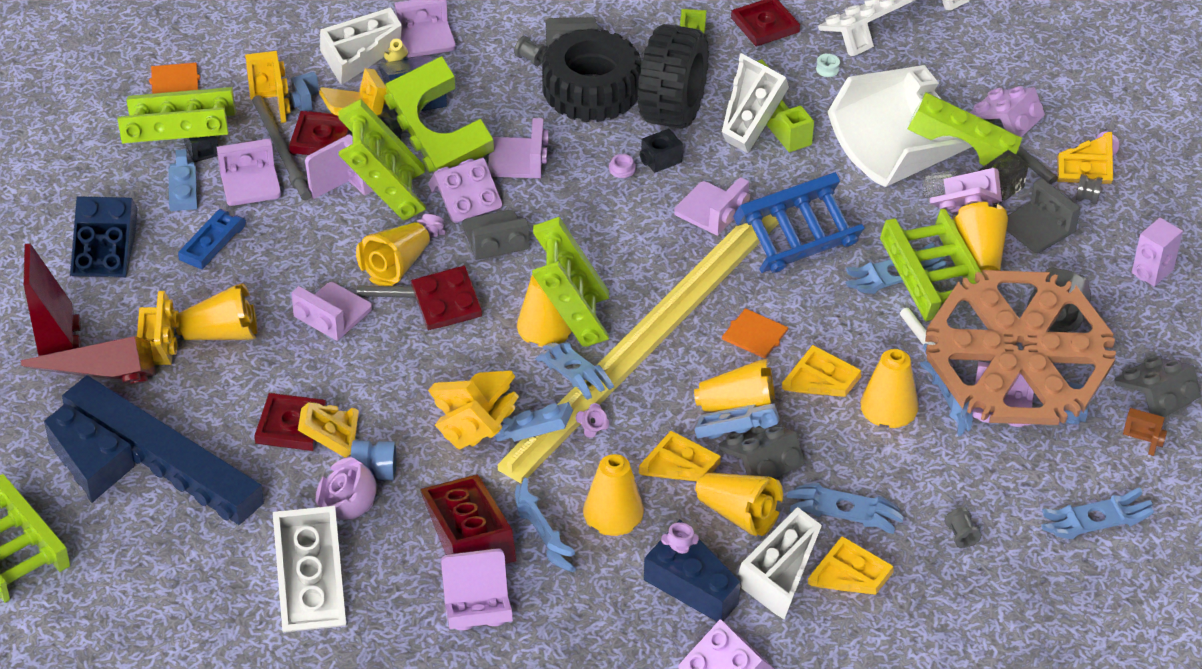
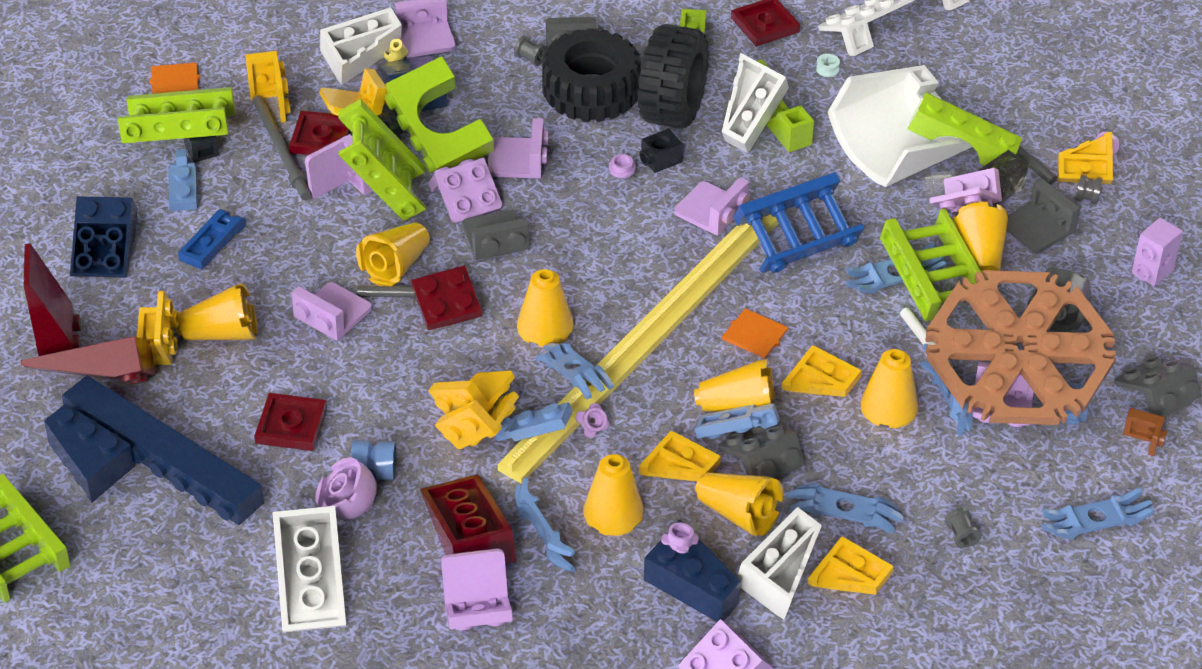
lavender bracket [217,139,281,206] -> none
medium blue bracket [290,72,319,112] -> none
yellow wing [298,402,359,458] -> none
lavender plate [417,214,445,237] -> none
lime fence [532,217,609,347] -> none
lavender bracket [970,86,1045,137] -> none

